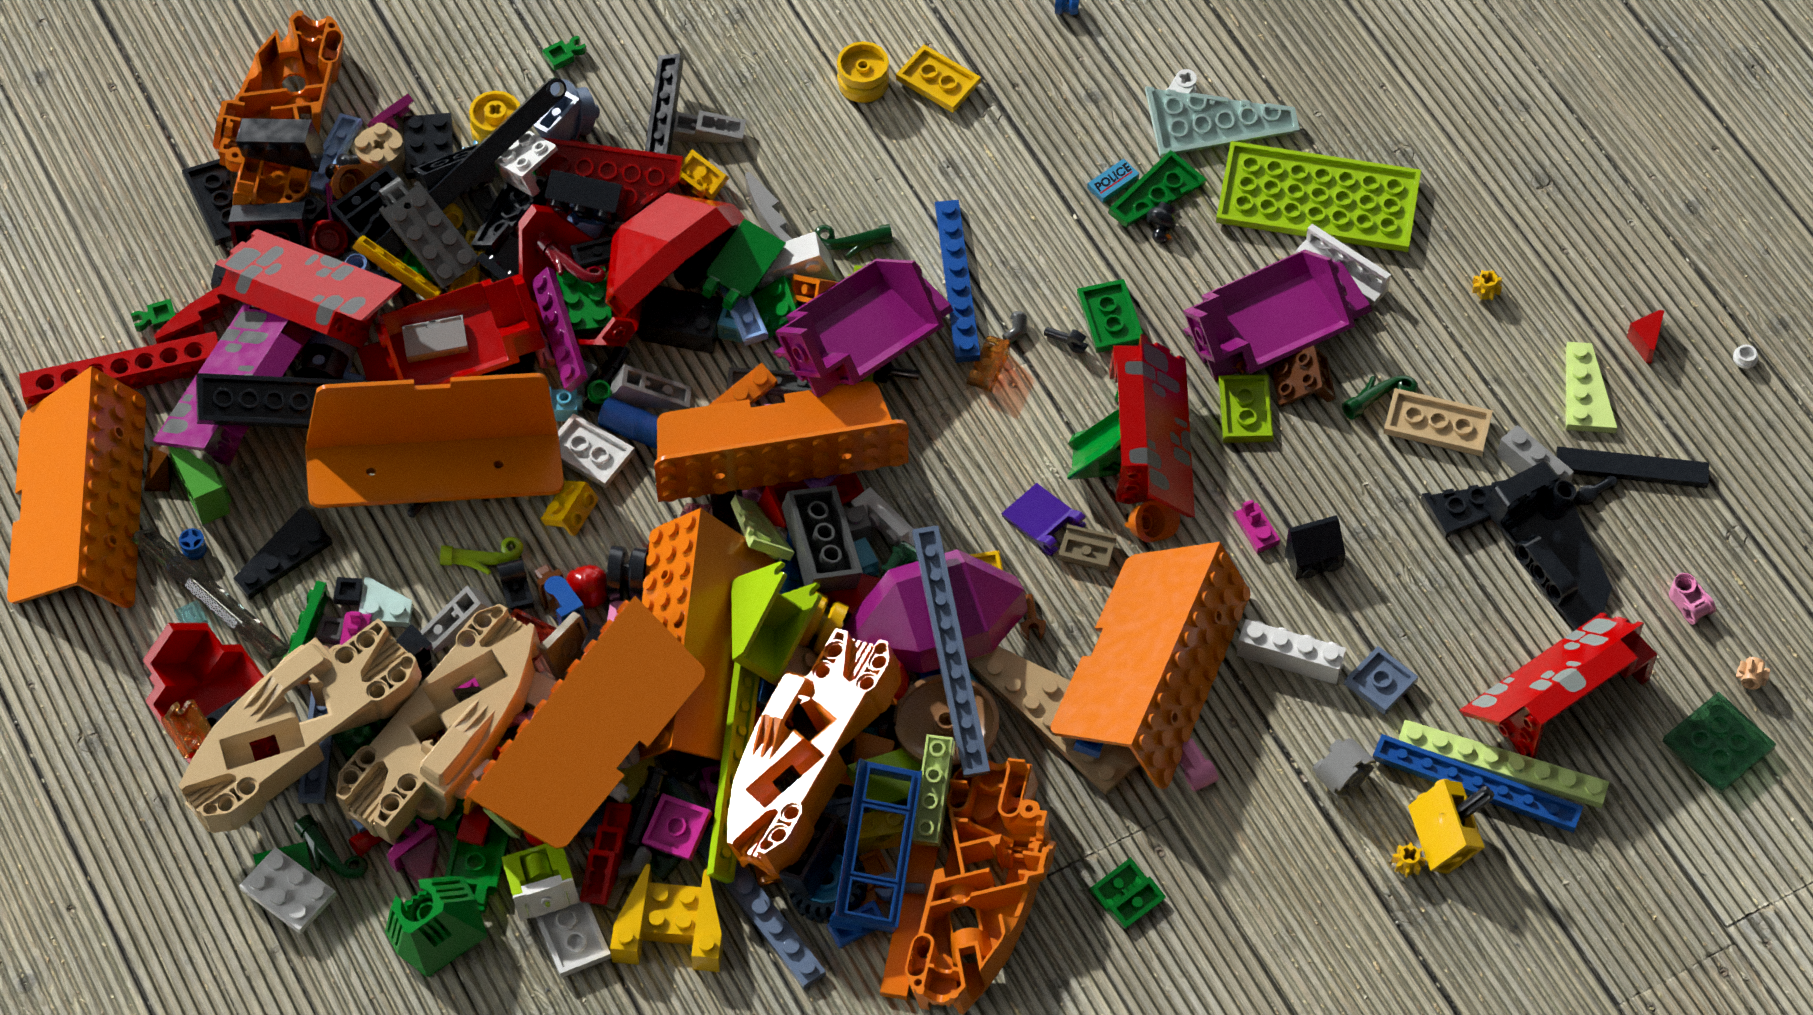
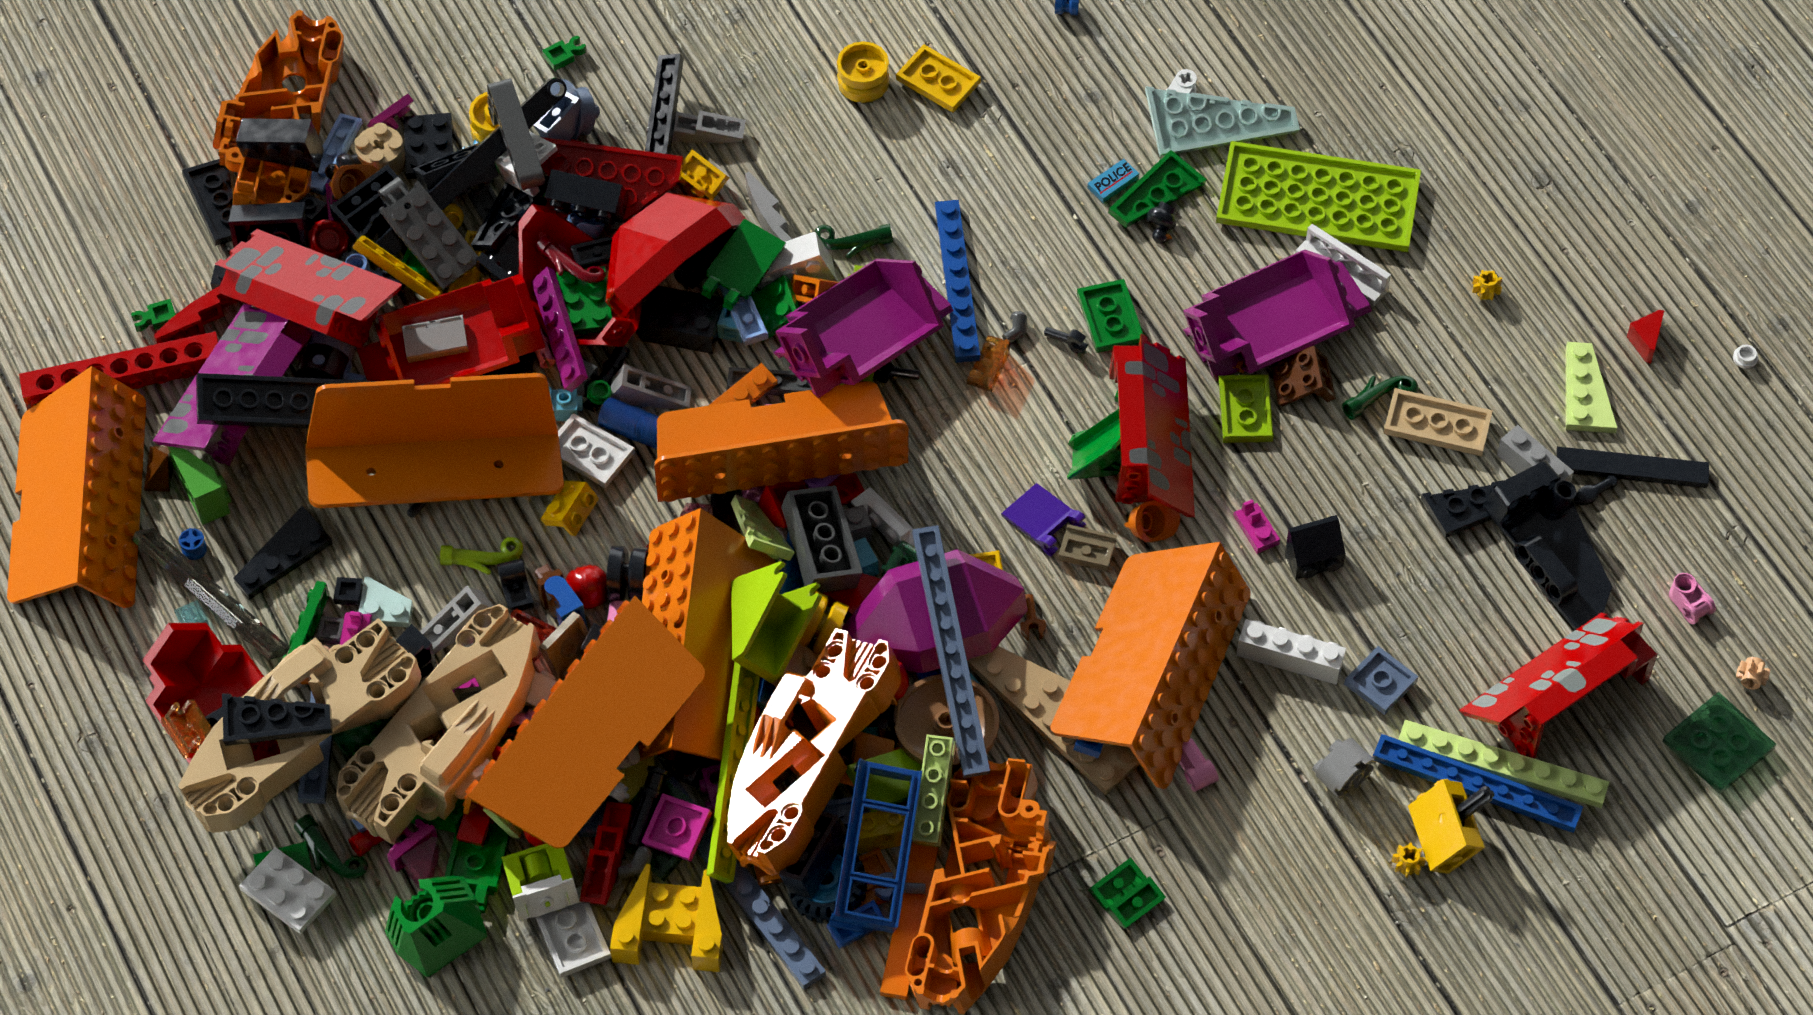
none -> black wing [222,693,333,746]
none -> dark grey beam [487,78,545,191]

